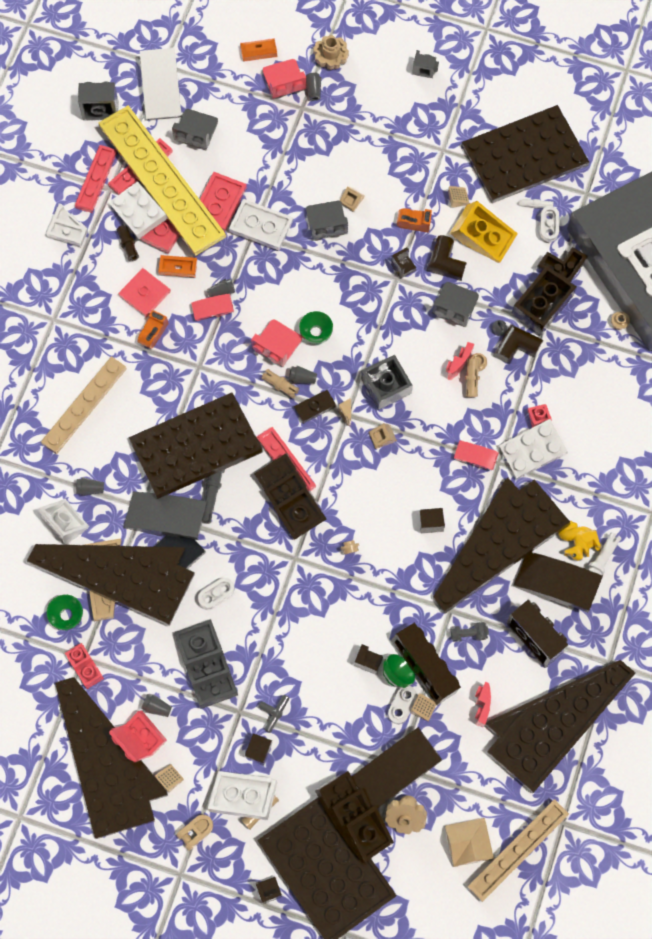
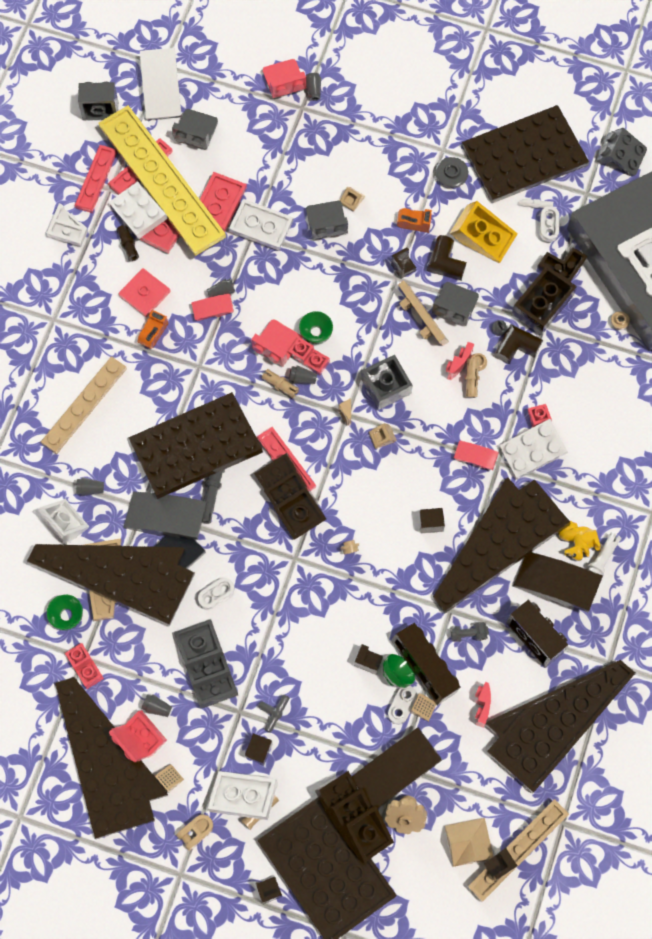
orange piece [158,255,197,278] -> none
orange piece [240,38,278,62] -> none
dark brown plate [294,390,336,424] -> none
tan plant [313,35,349,70] -> none
dark grey brick [412,50,439,79] -> none
tan slope [448,186,470,208] -> none
none -> coral slope [288,337,330,375]
none -> tan hinge [398,280,449,346]
none -> dark grey wheel [435,157,469,188]
none -> dark brown panel [484,848,518,881]
none -> dark grey bracket [597,127,647,176]

